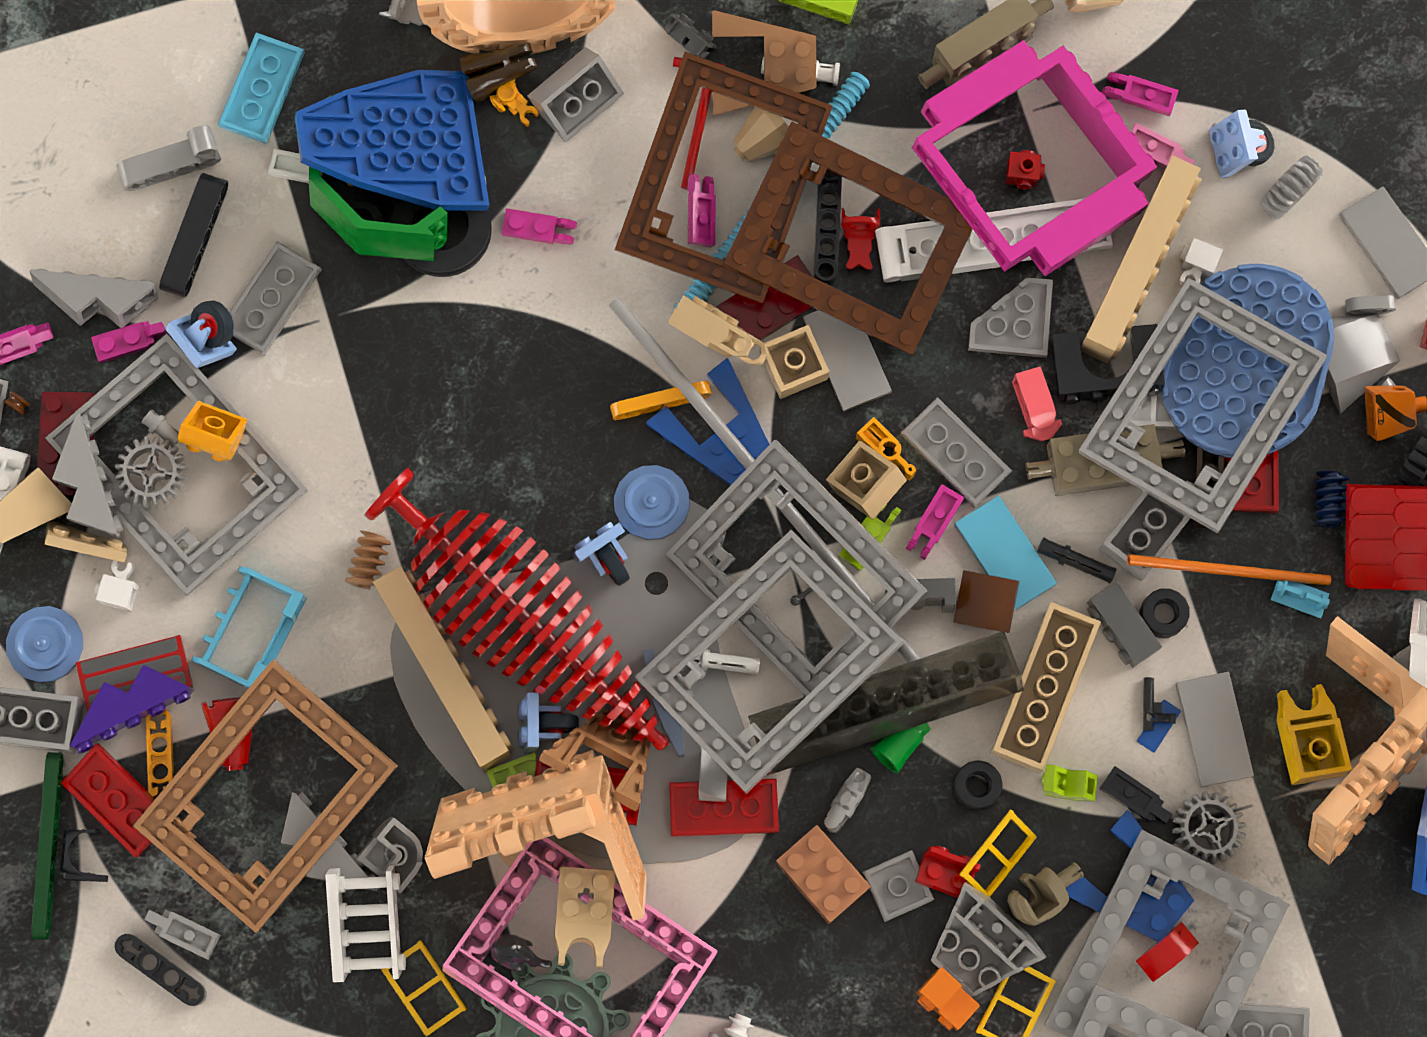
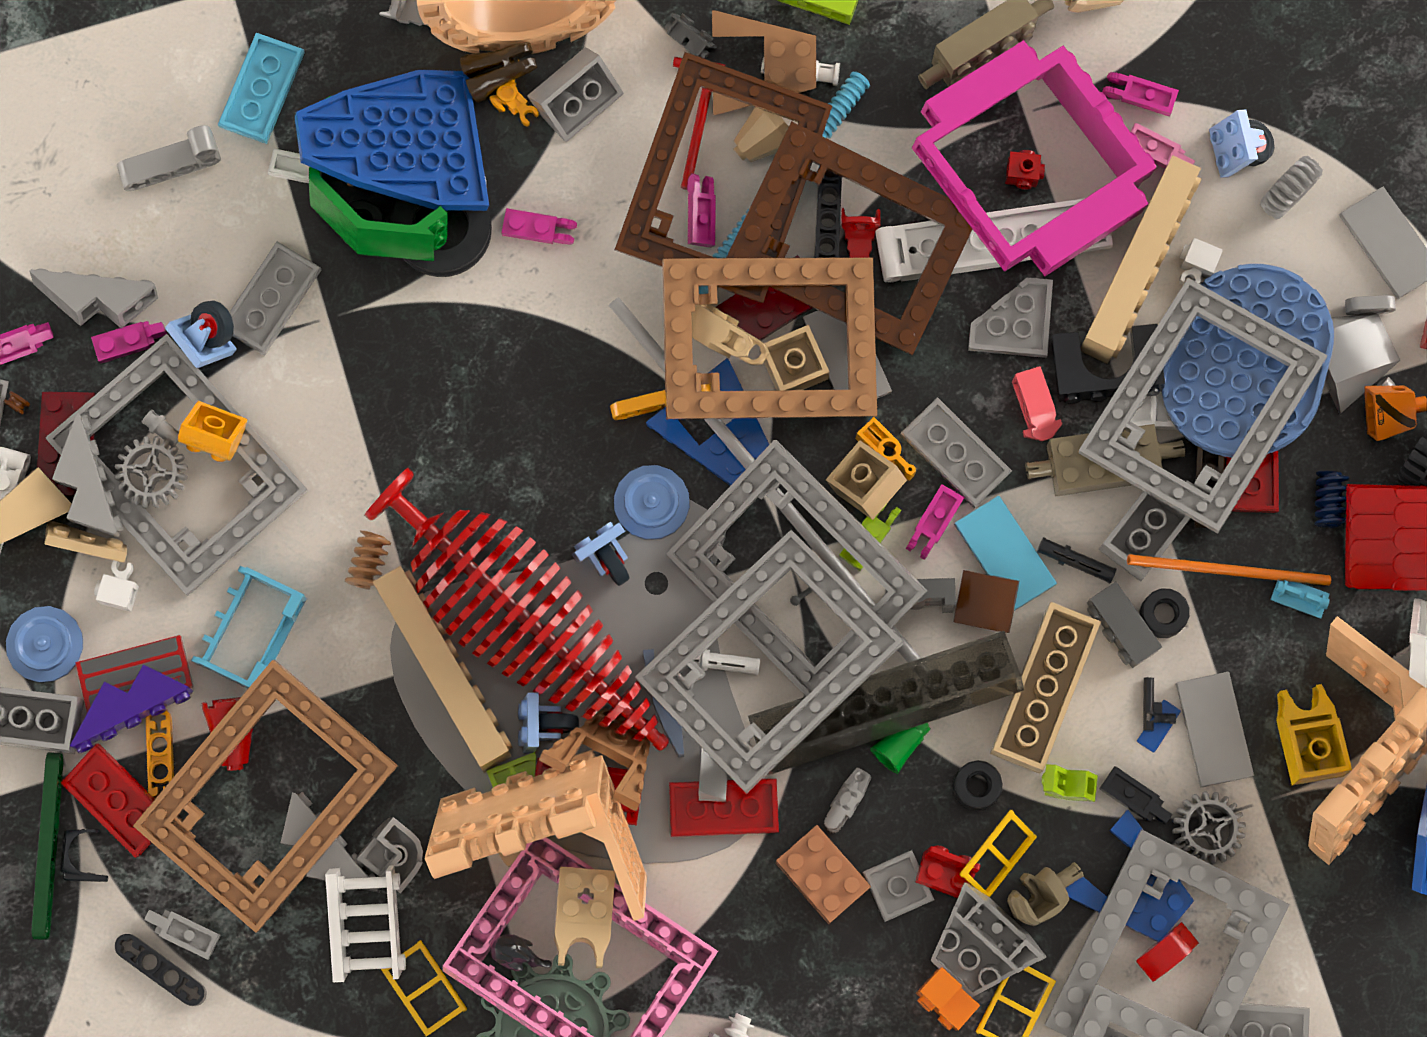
black beam [159,173,229,298] -> none
none -> medium nougat plate [662,258,877,419]

